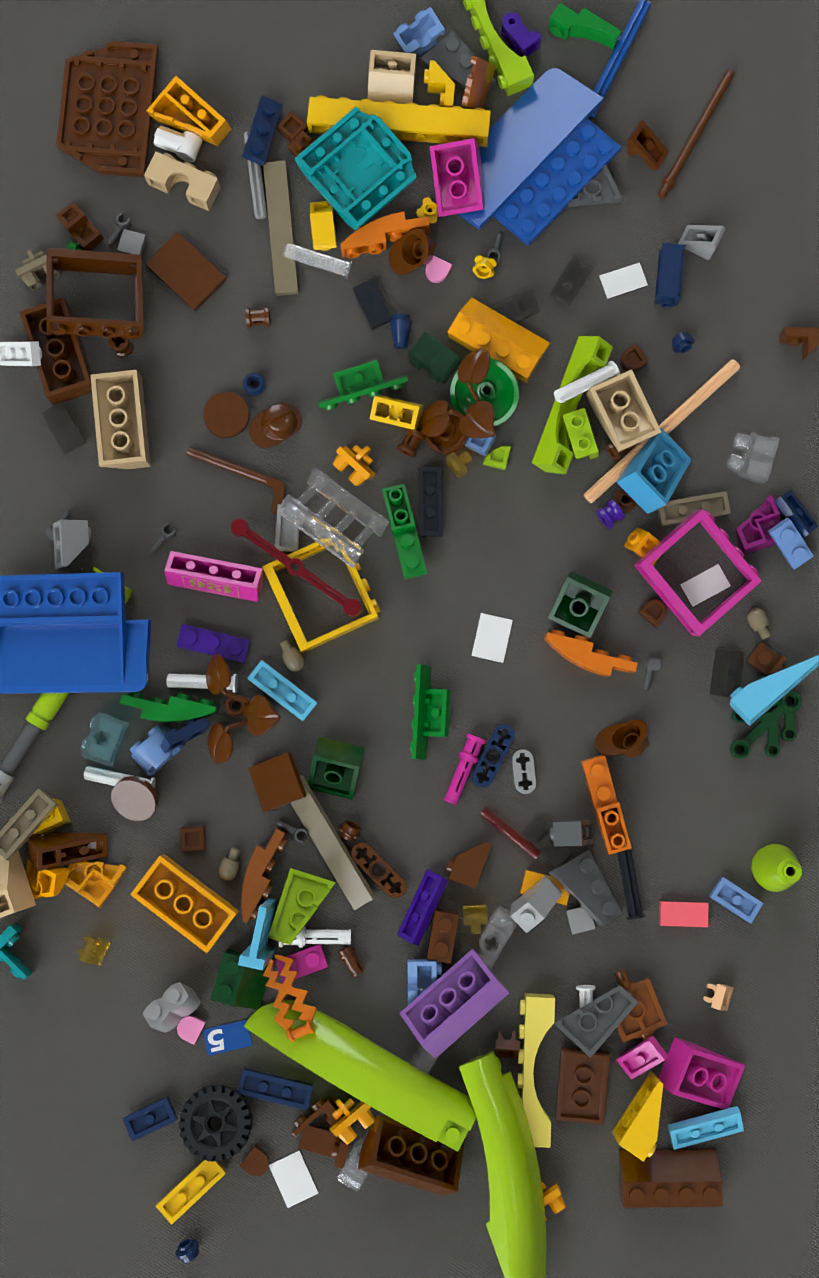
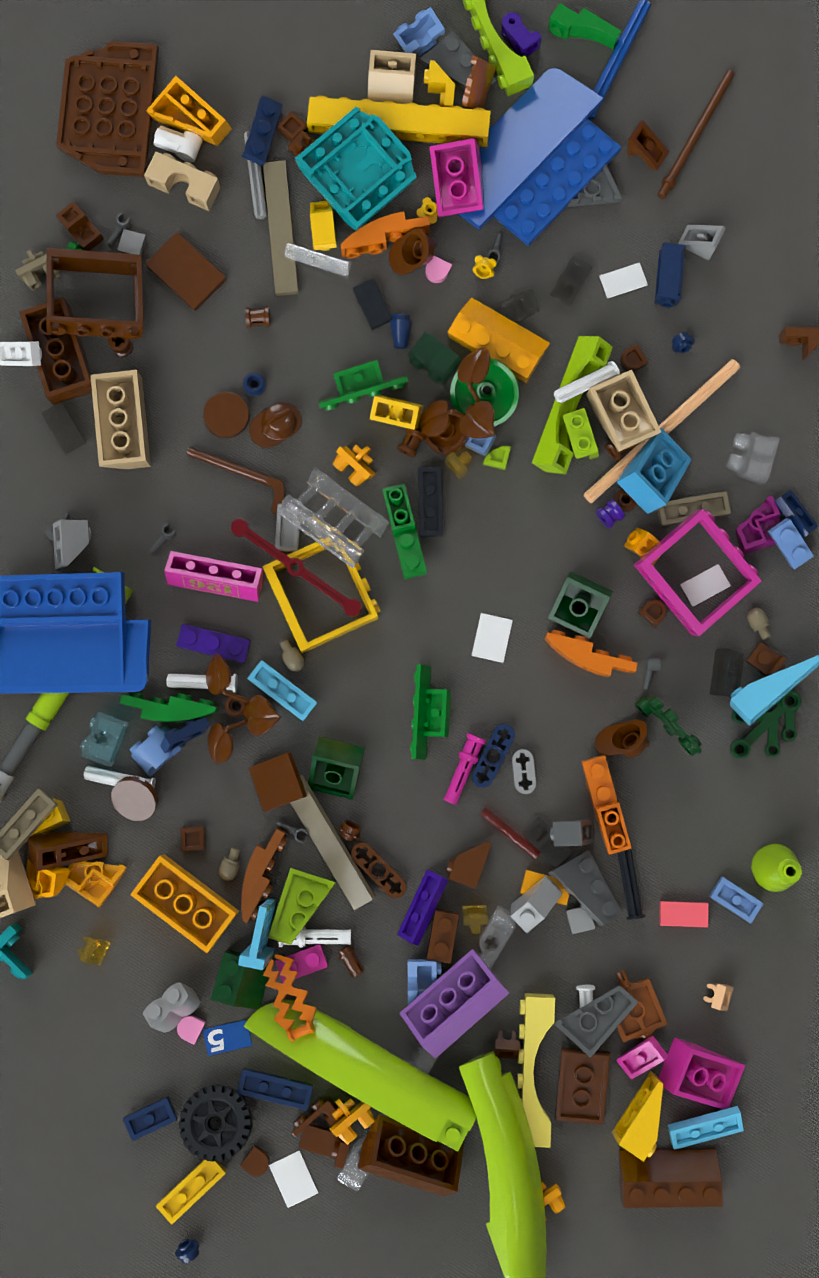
none -> dark green plant [635,696,702,756]

